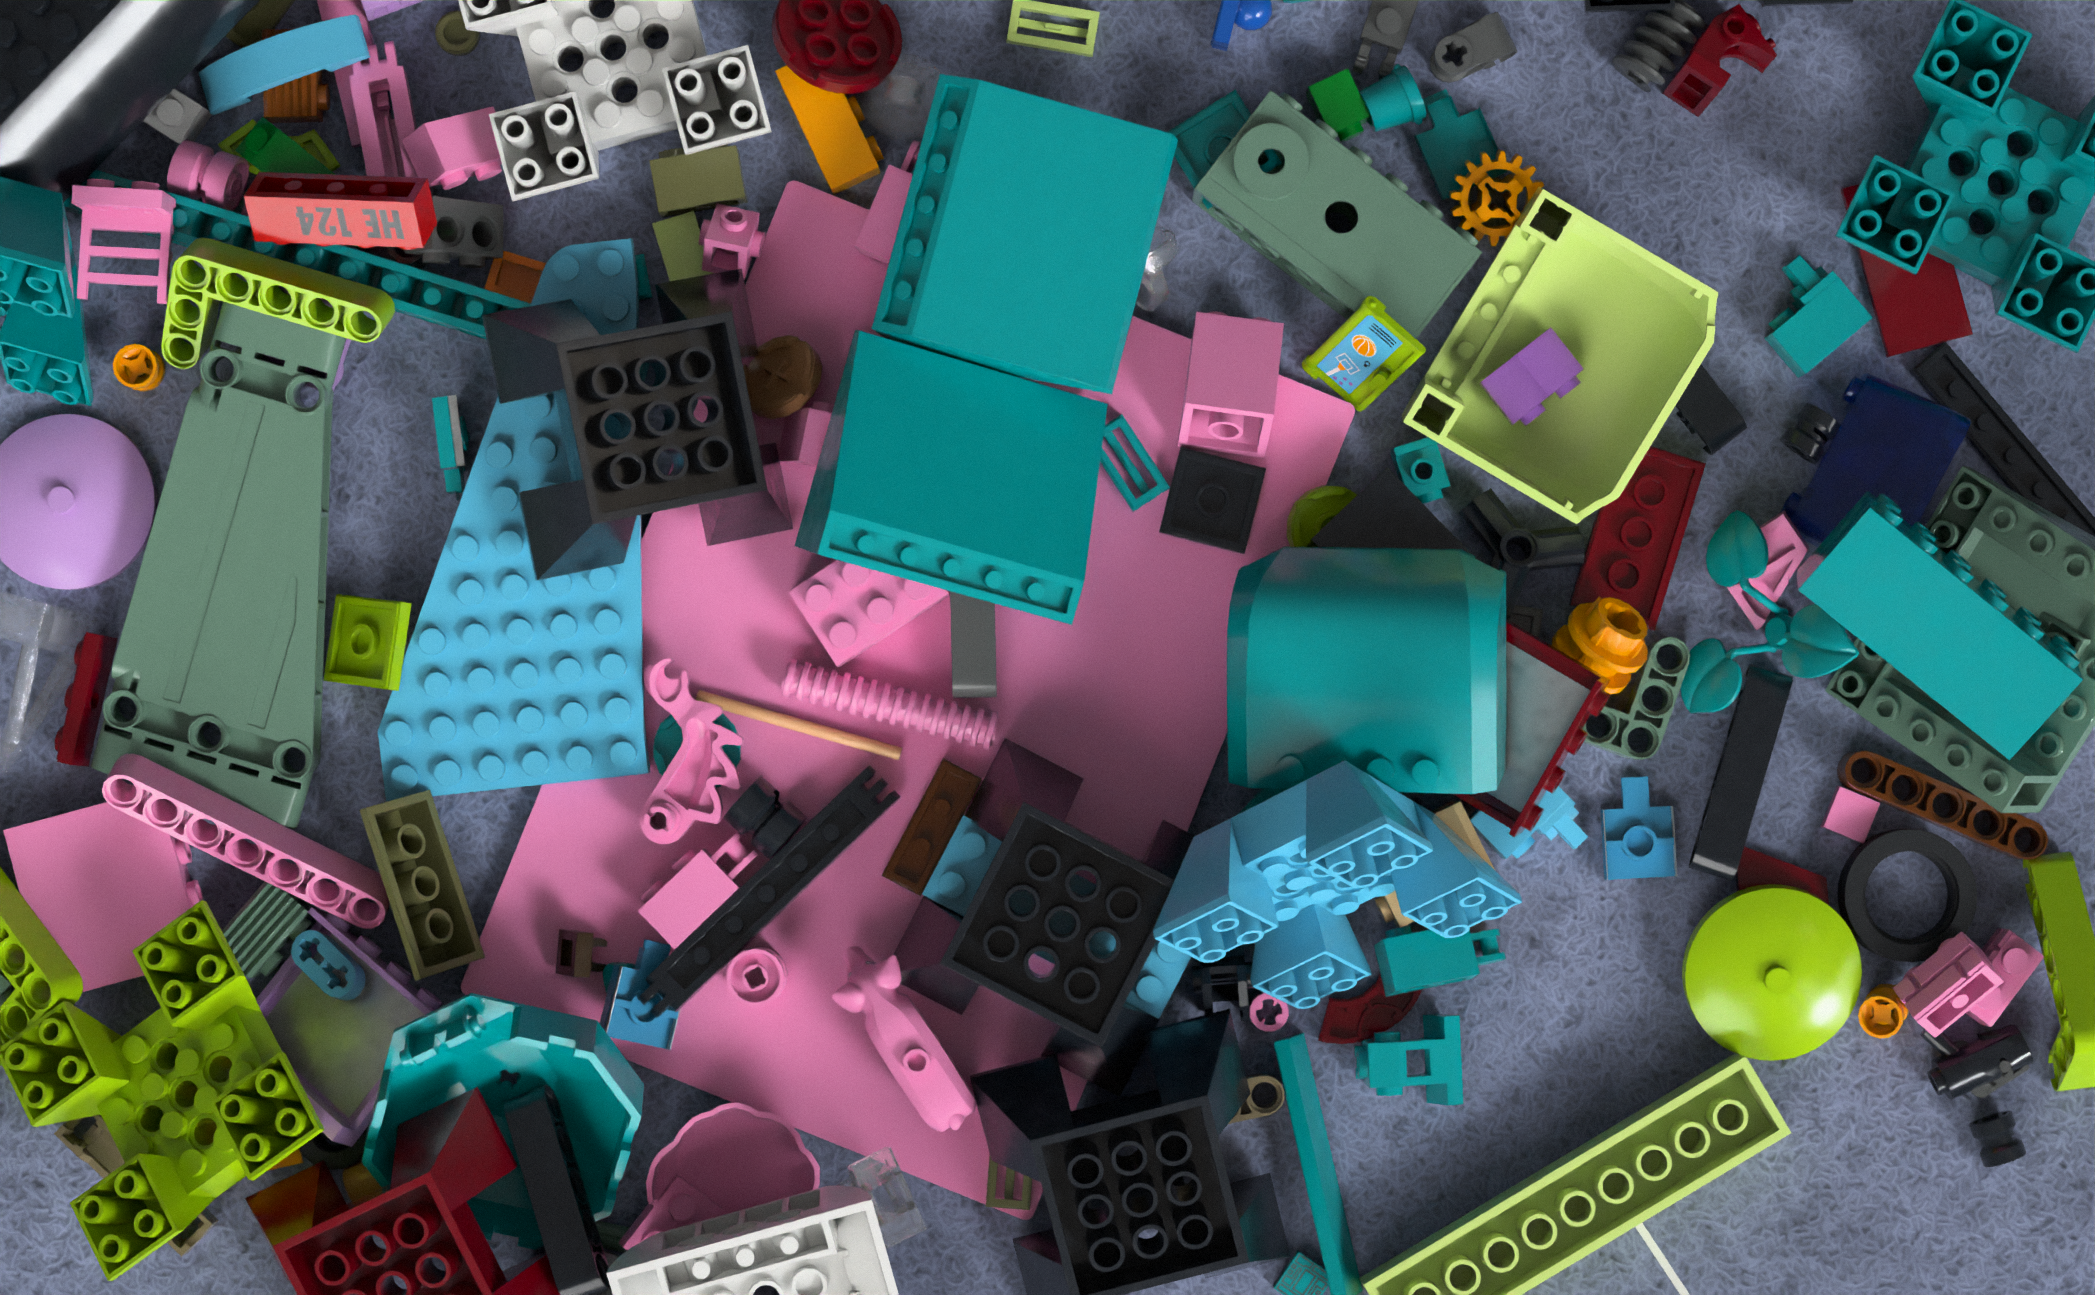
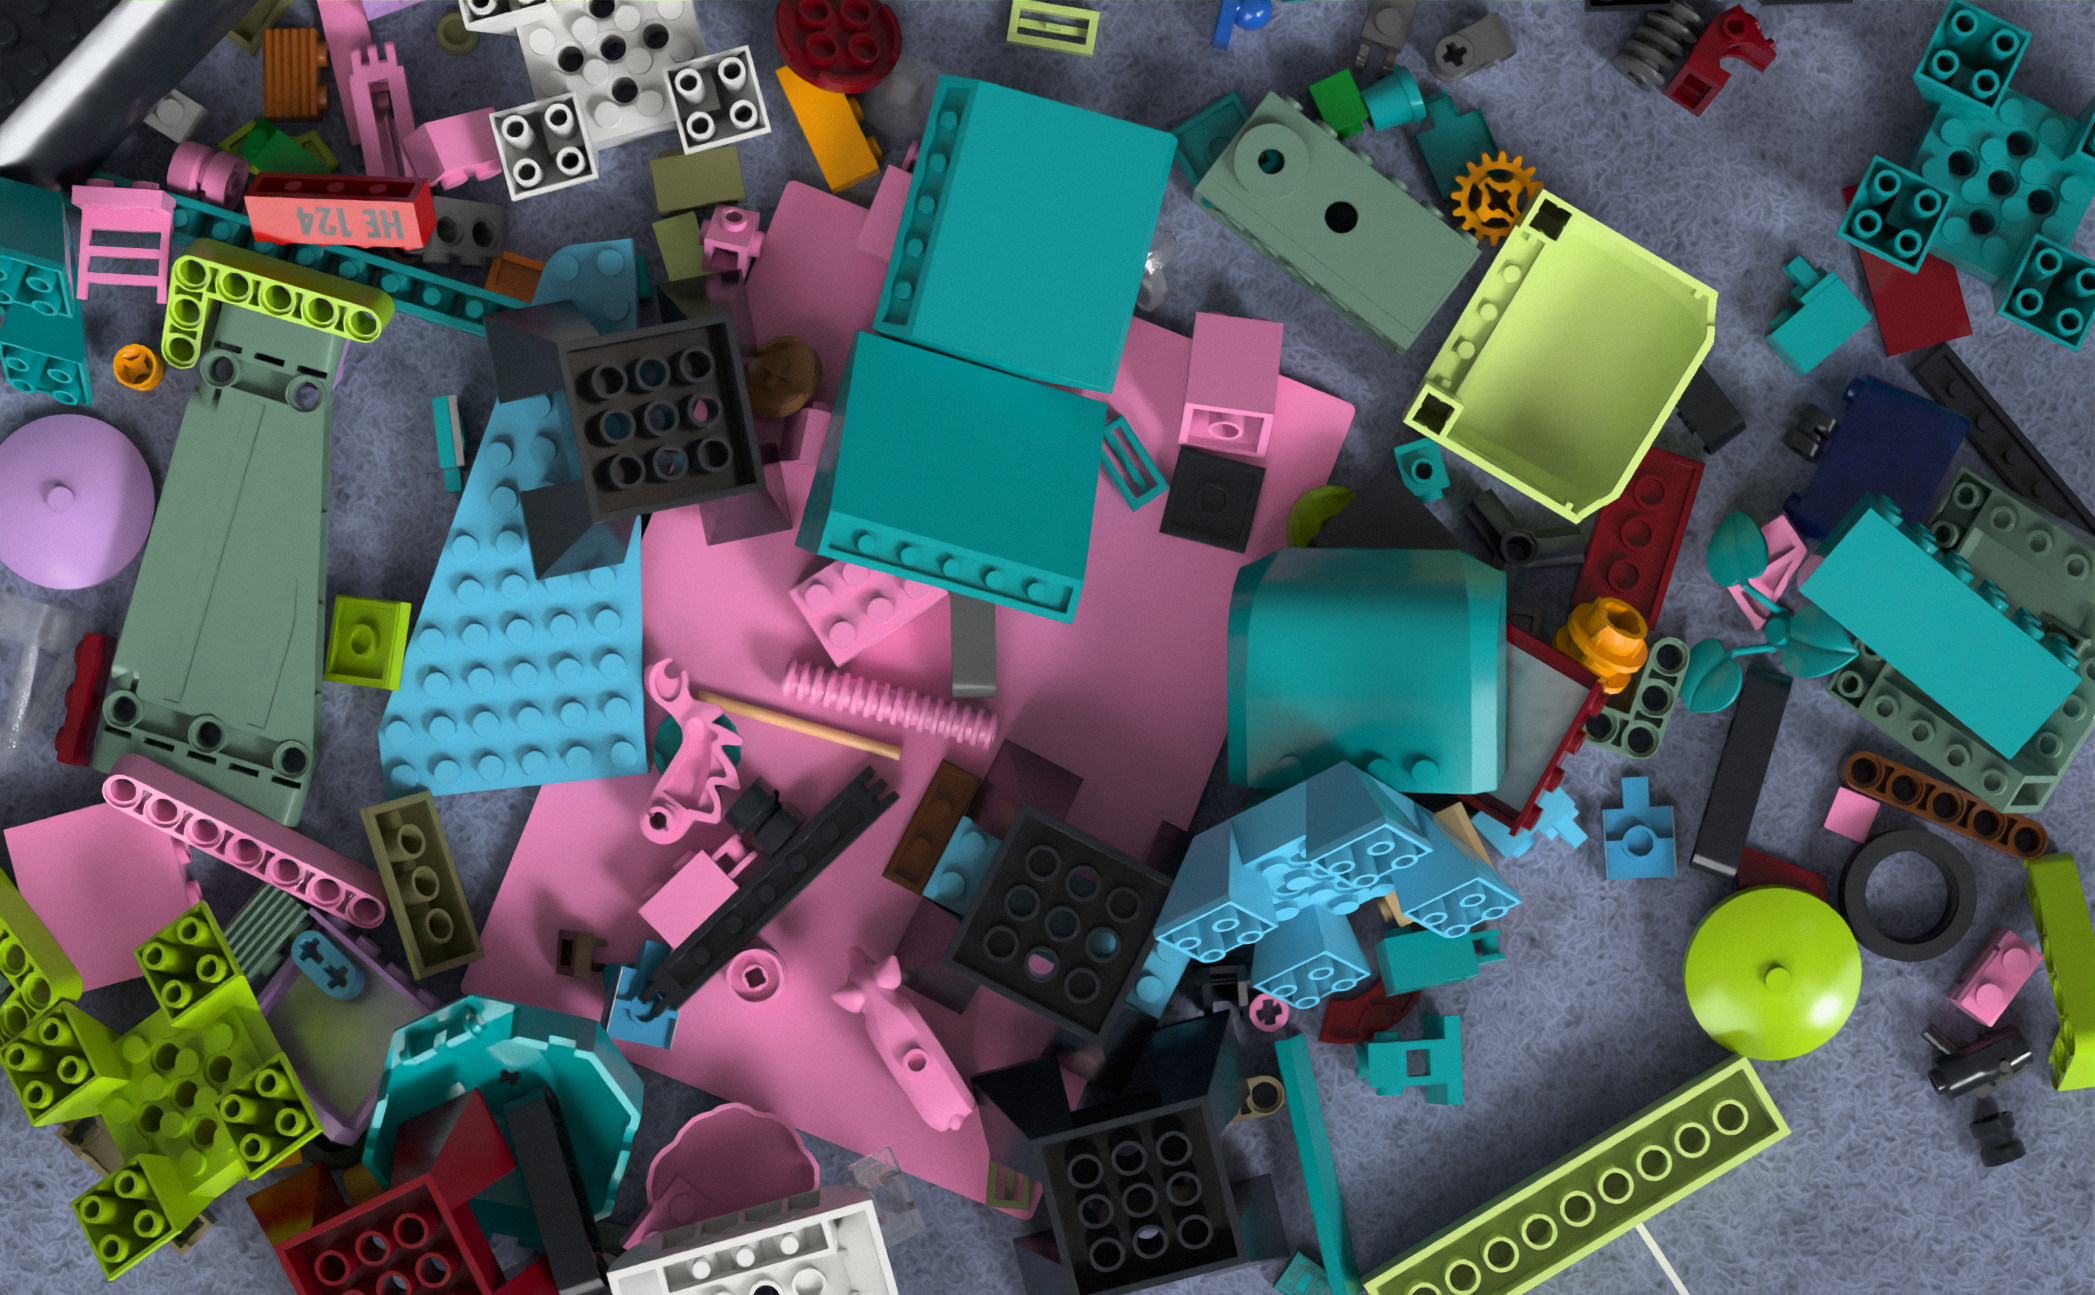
medium azure slope [199,14,370,115] -> none
door [1302,296,1426,412] -> none
medium lavender brick [1480,327,1583,426] -> none
light orange wheel [1858,983,1909,1038] -> none
bright pink brick [1893,932,2004,1037] -> none

